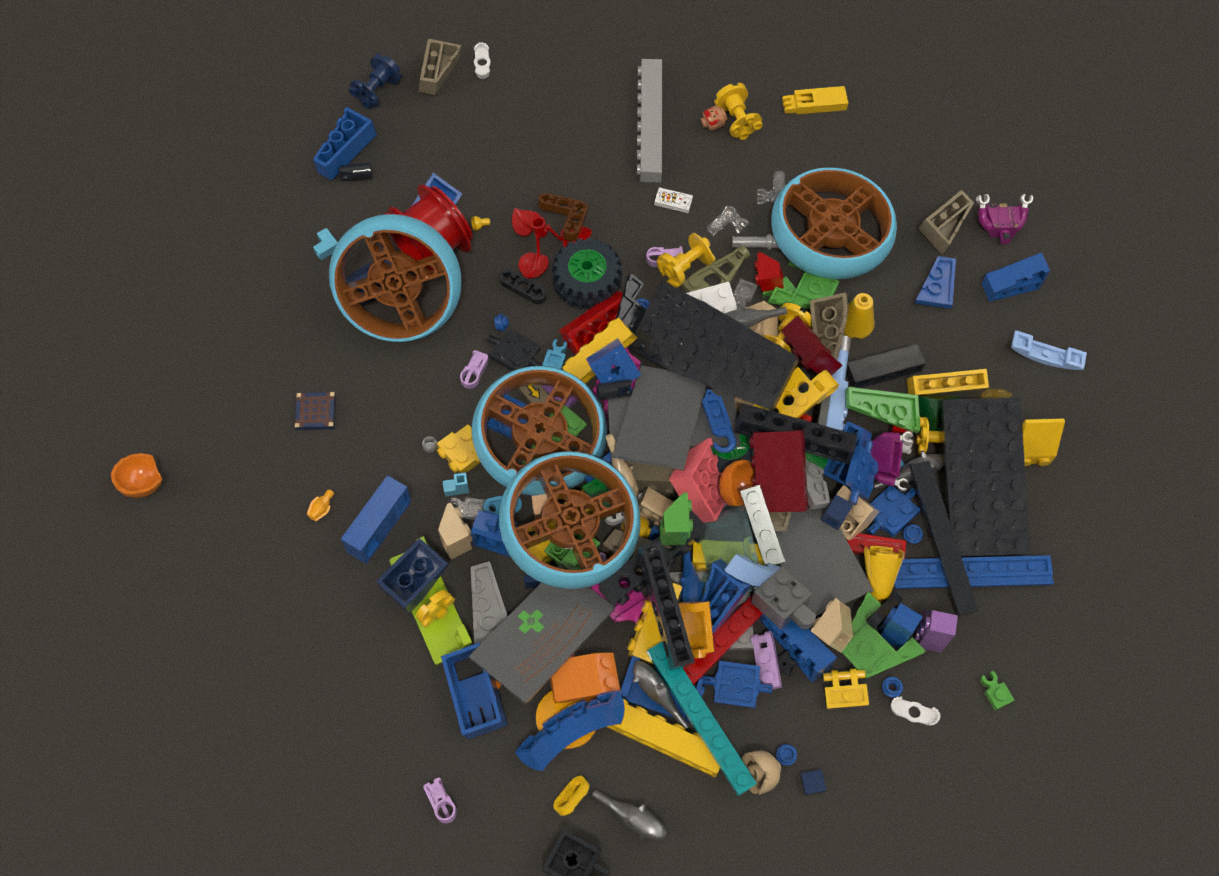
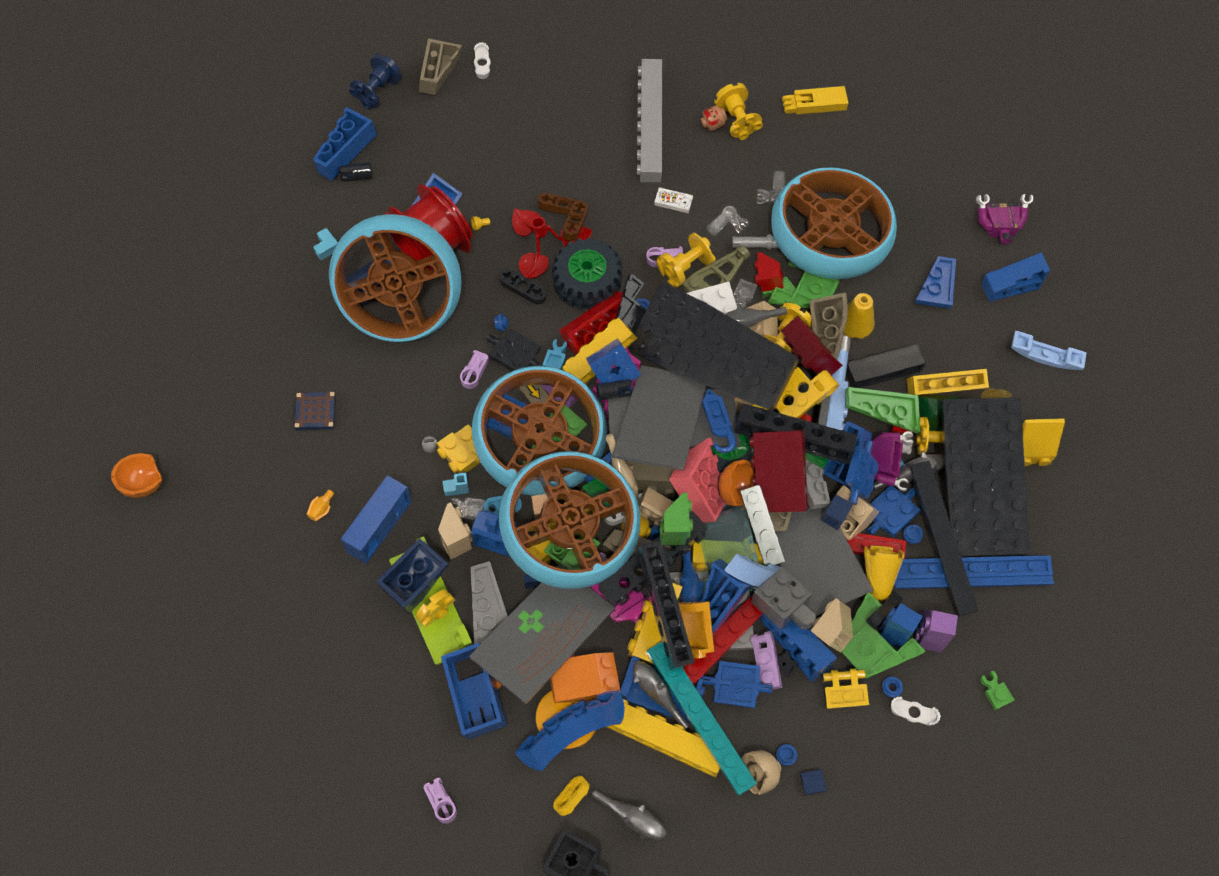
dark tan wedge [918,190,974,254] -> none

